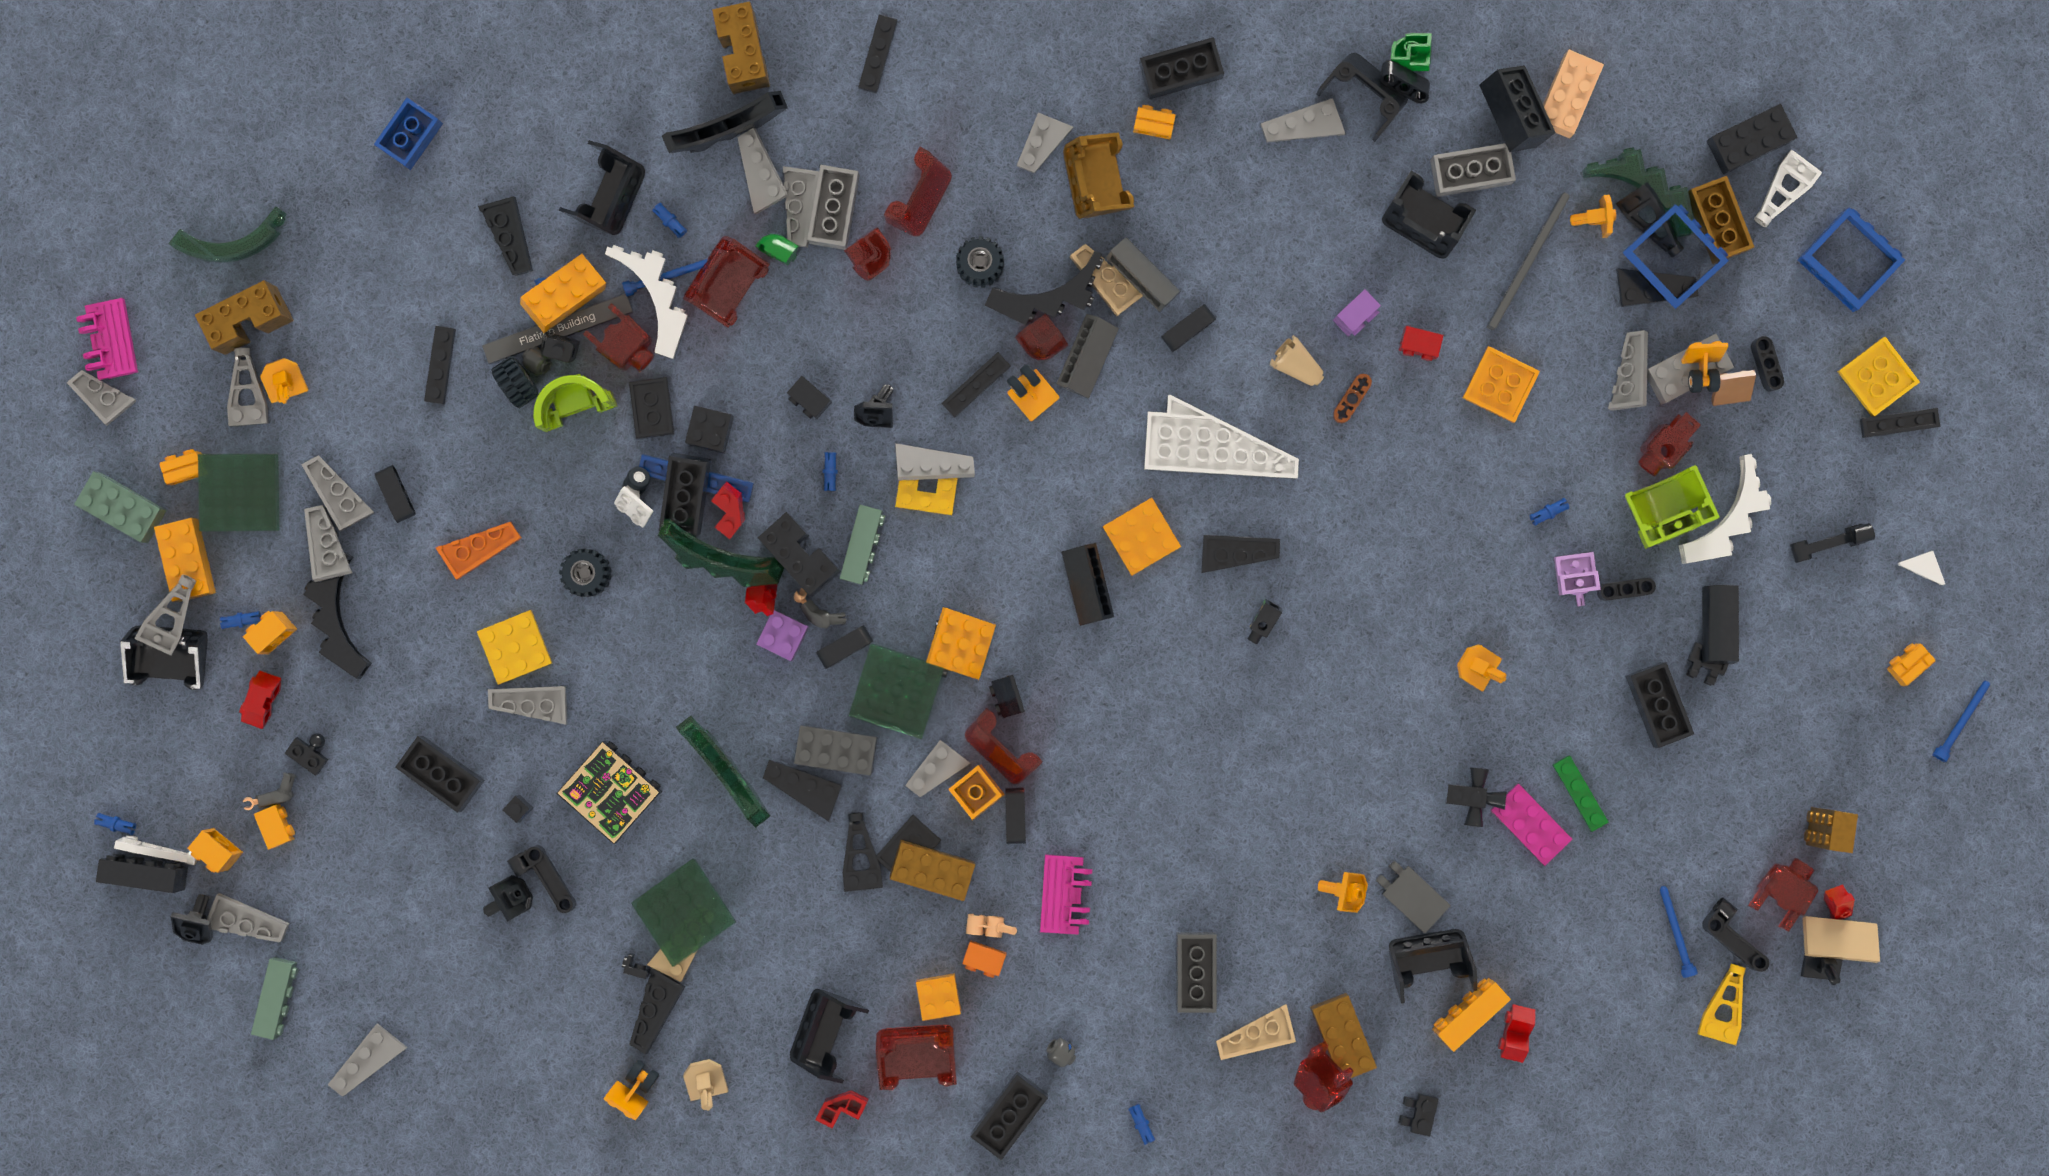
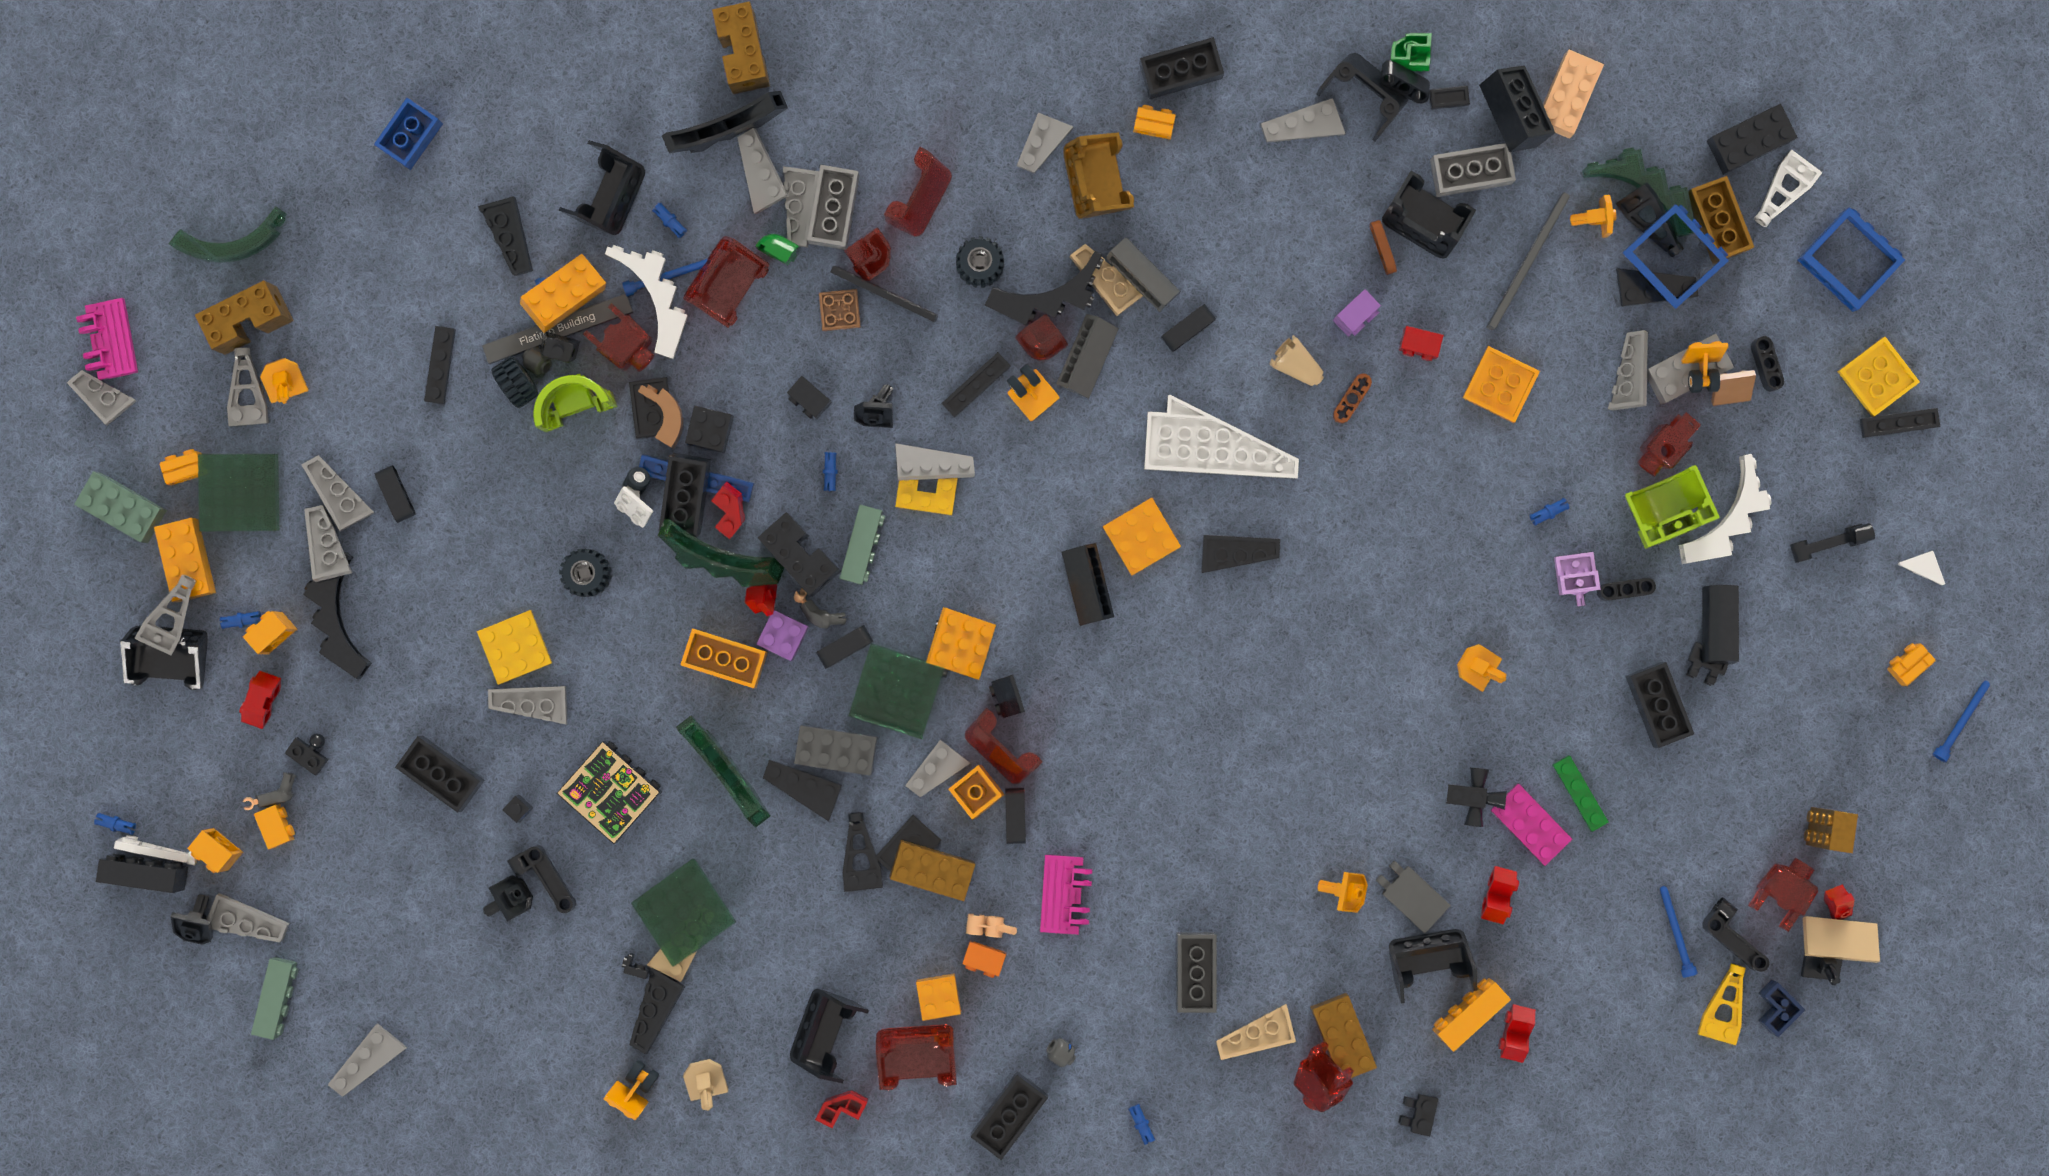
orange wing [436,522,522,580] -> none
black plate [858,14,897,94] -> none
black torso [1247,599,1282,644] -> none
none -> medium nougat arch [638,384,683,449]
none -> light orange brick [681,628,768,688]
none -> medium nougat tile [819,289,861,331]
none -> black tile [830,266,938,322]
none -> dark orange beam [1370,220,1397,275]
none -> black tile [1429,86,1470,110]
none -> red brick [1481,866,1519,924]
none -> dark blue brick [1758,980,1805,1037]

